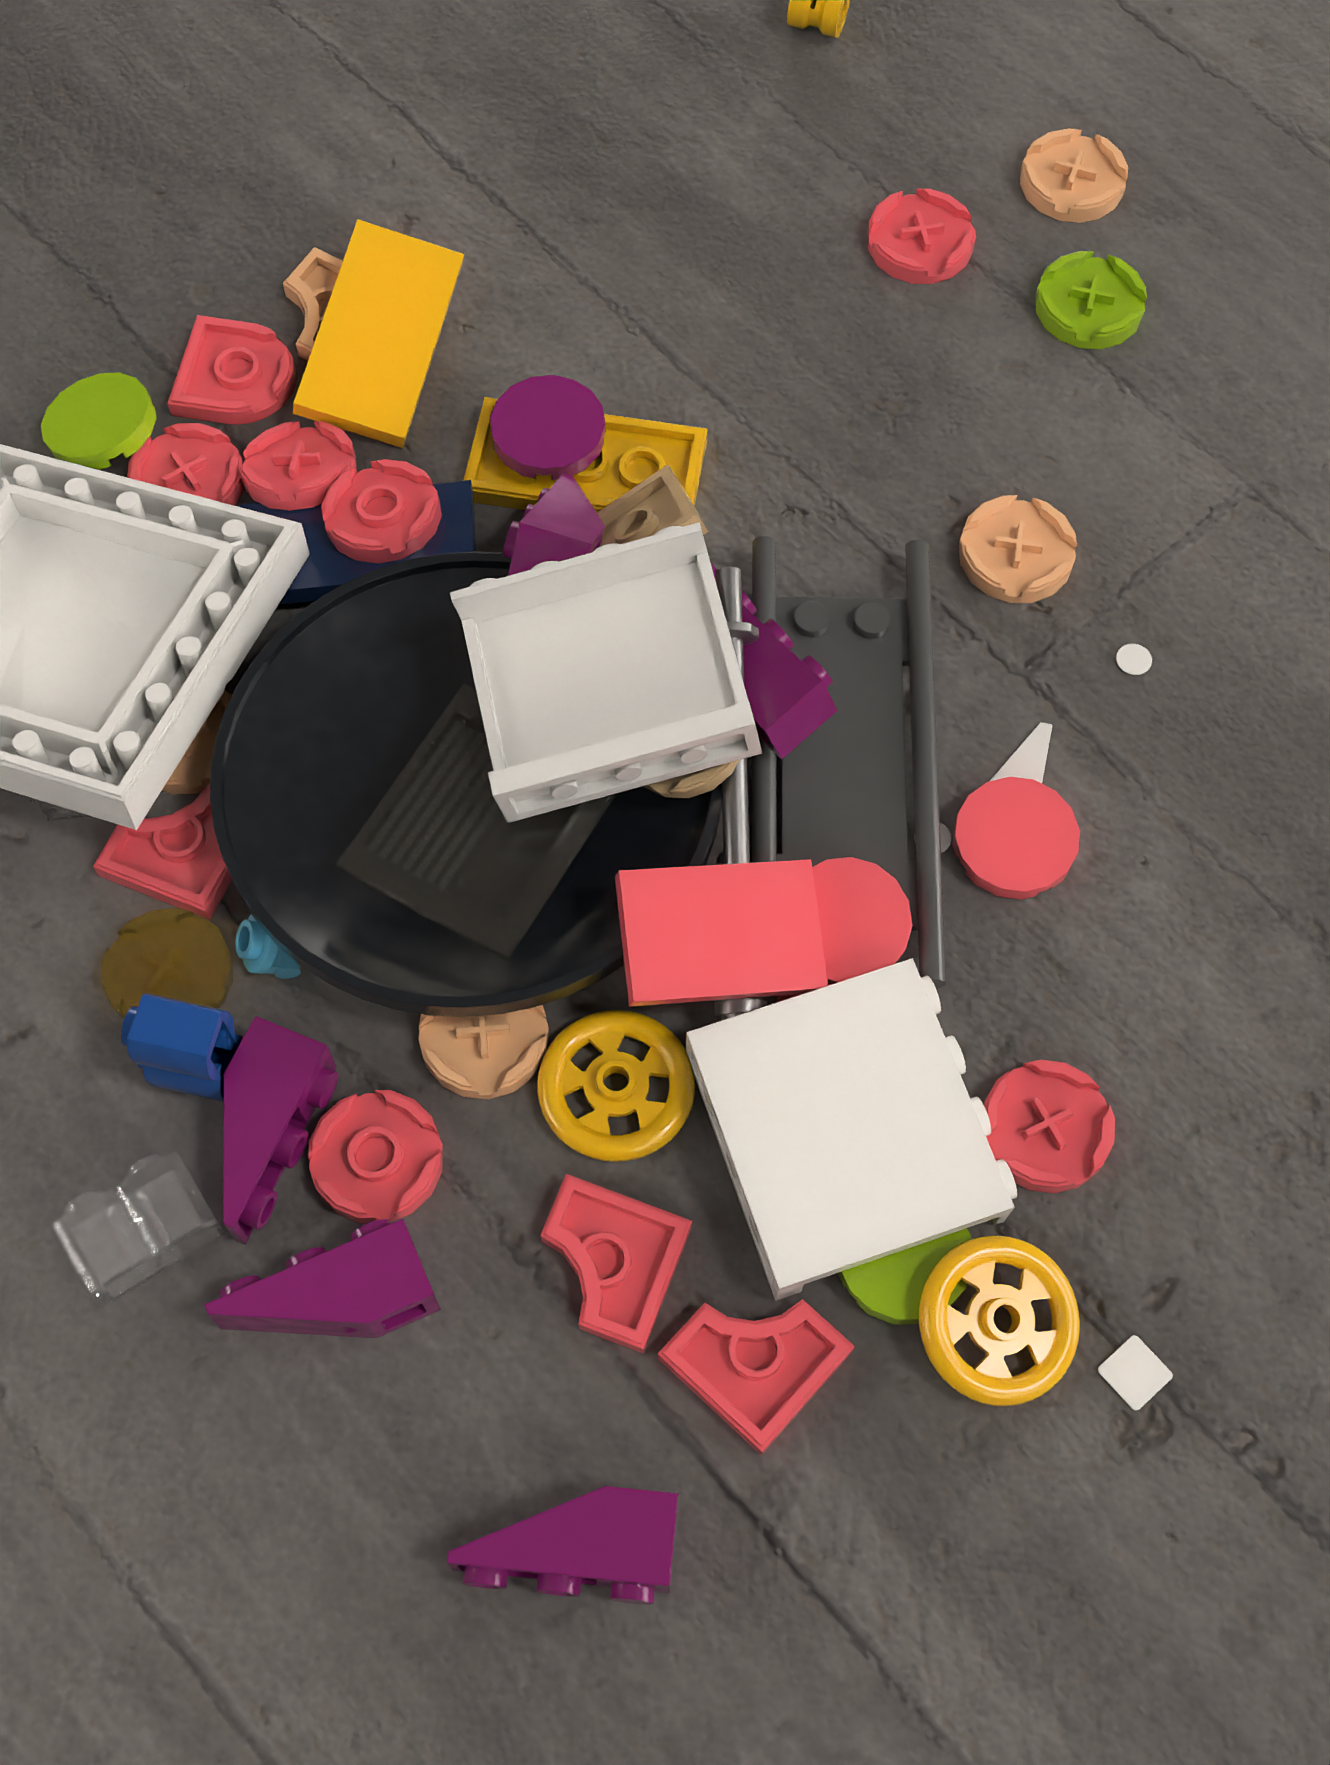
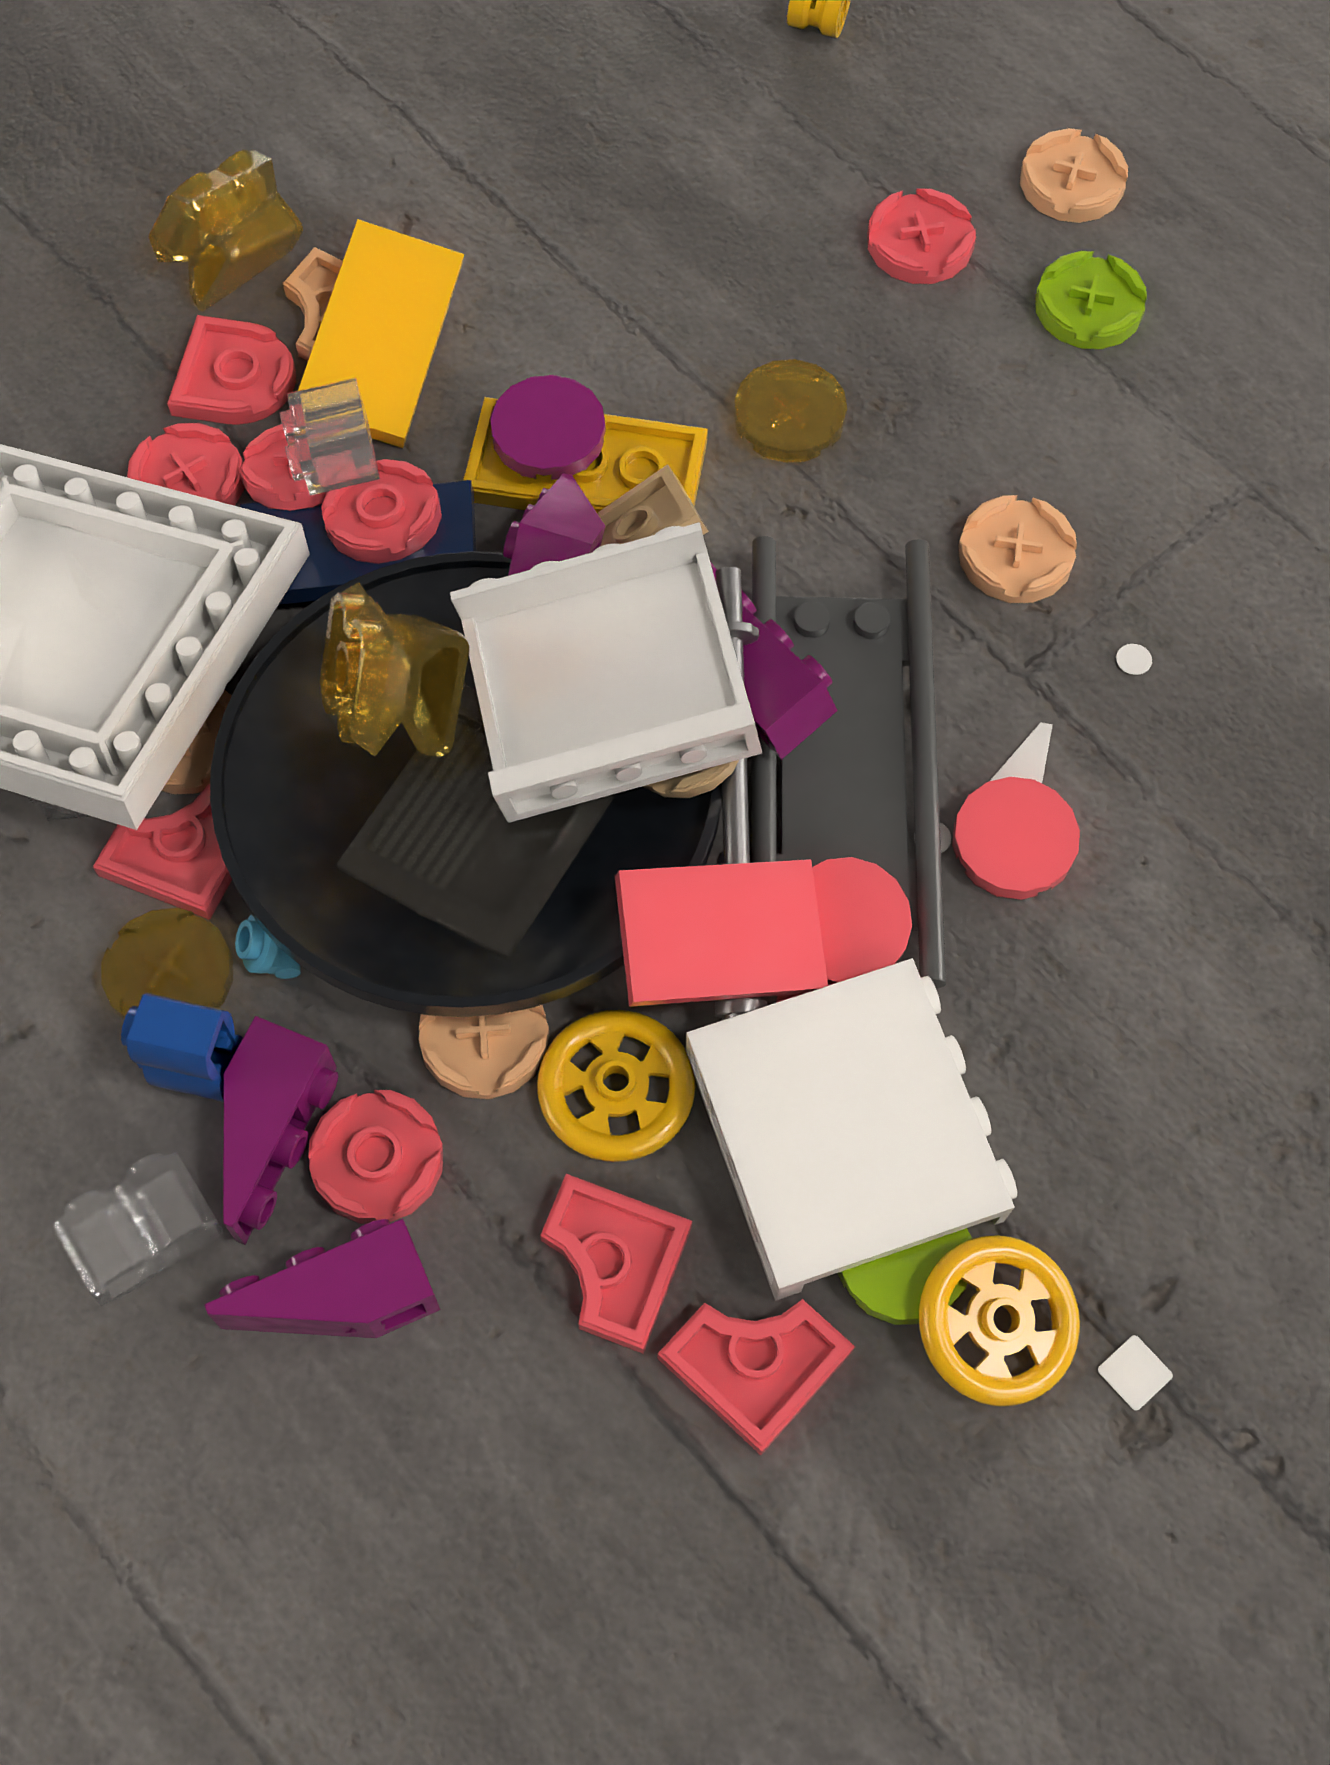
lime tile [41,372,157,470] -> none
magenta slope [447,1486,679,1605] -> none
coral tile [983,1060,1115,1194] -> none
none -> clear yellow piece [148,149,303,312]
none -> clear brick [280,377,380,496]
none -> clear yellow piece [319,582,469,756]
none -> clear yellow tile [734,359,847,463]

